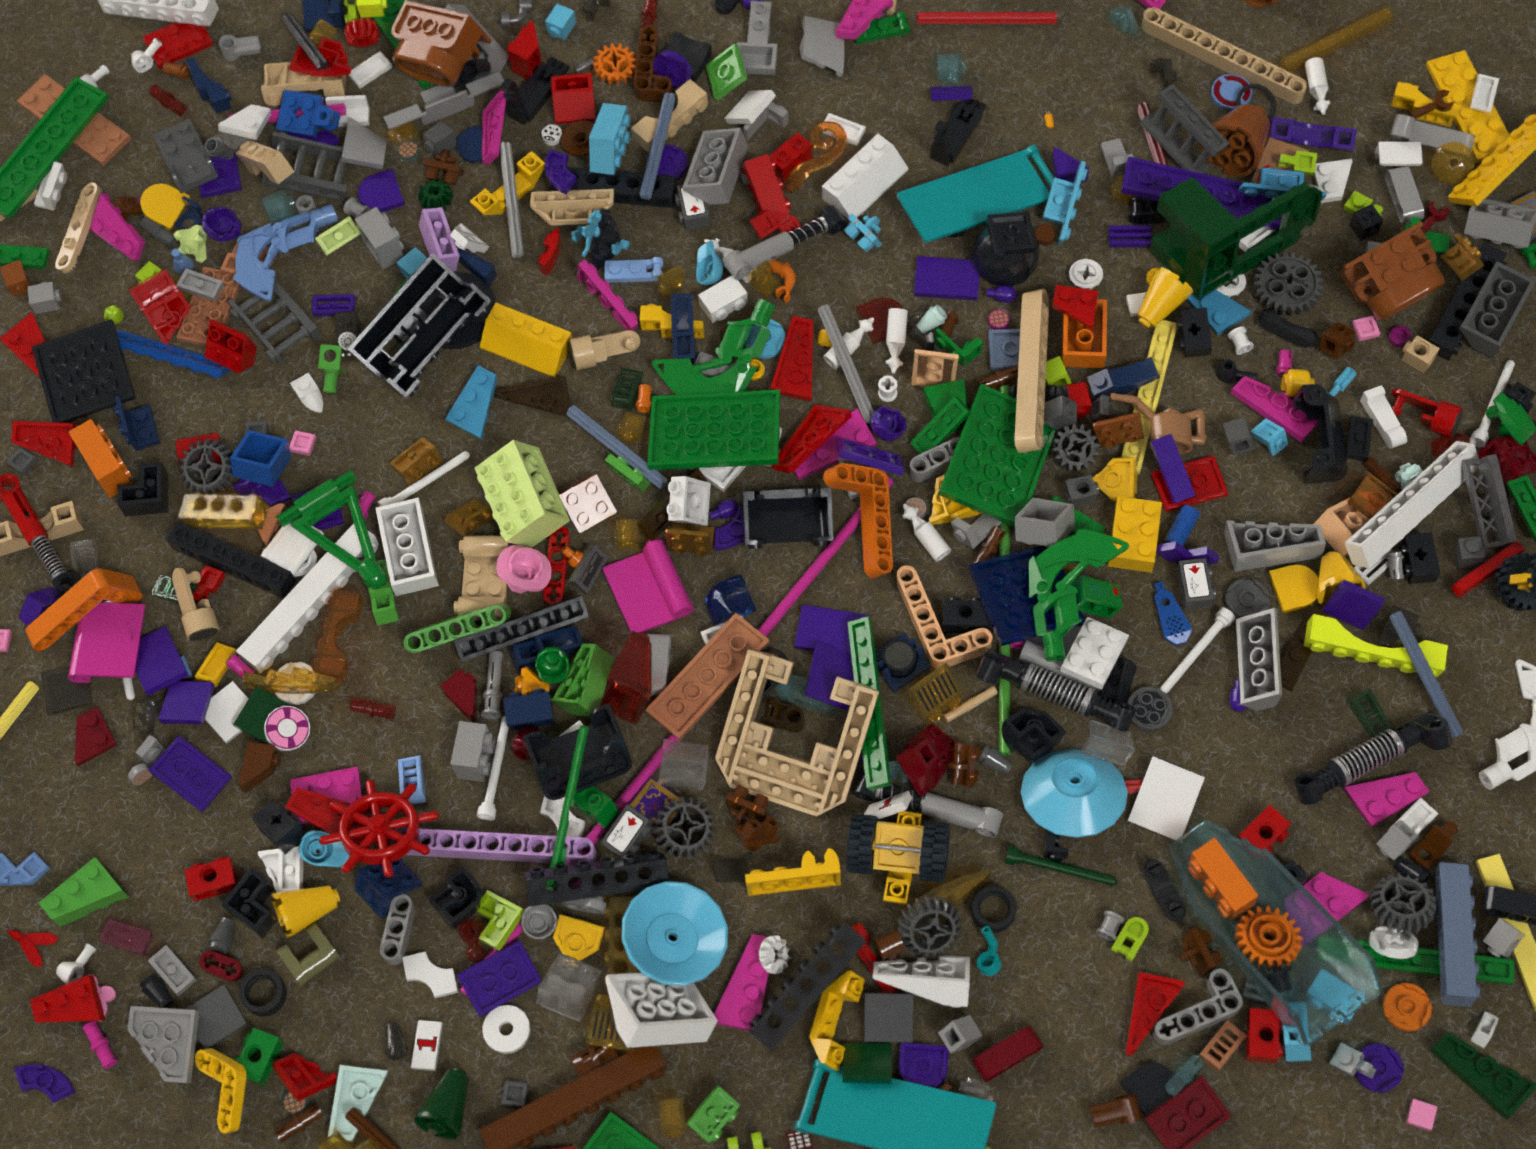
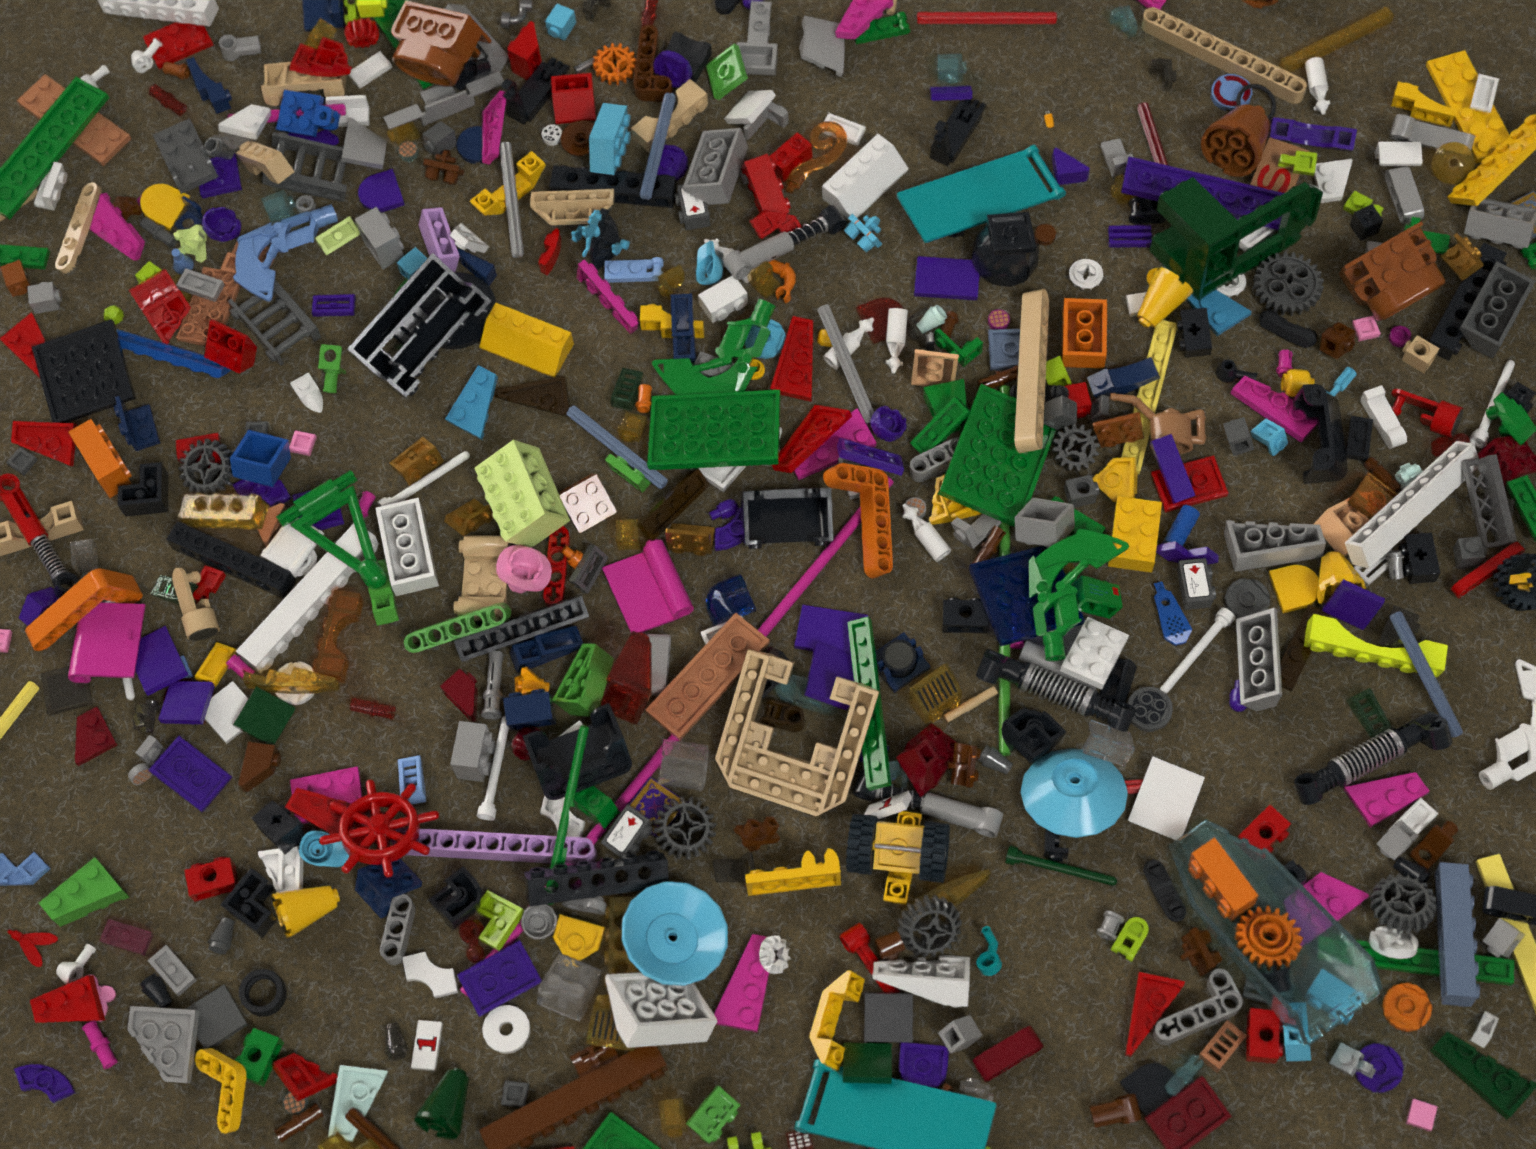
dark red beam [199,951,244,982] -> none
tile [264,706,310,751] -> none
olive connector [276,923,340,986] -> none
black axle [282,12,328,70] -> none
clear smoke slope [335,311,361,362] -> none
light grey bush [343,197,371,218] -> none
dark green gear [418,178,454,211] -> none
green hair [535,647,570,684] -> none
dark purple tile [545,149,577,195] -> none
tan piece [569,330,640,370] -> none
white plate [666,476,711,526] -> none
reddish brown hips [725,785,769,825] -> none
black brick [749,922,867,1051] -> none
white bush [878,375,898,402] -> none
light nougat beam [897,565,992,670] -> none
black tyre [971,885,1017,933] -> none
dark purple cylinder [987,285,1017,303] -> none
medium azure bracket [1042,161,1088,245] -> none
red wing [1052,285,1098,331] -> none
dark grey fence [1139,84,1230,174] -> none
white bush [1228,327,1254,355] -> none
dark azure bracket [1239,168,1326,201] -> none
reddish brown piece [1409,90,1455,119] -> none
dark red piece [1421,201,1449,235] -> none

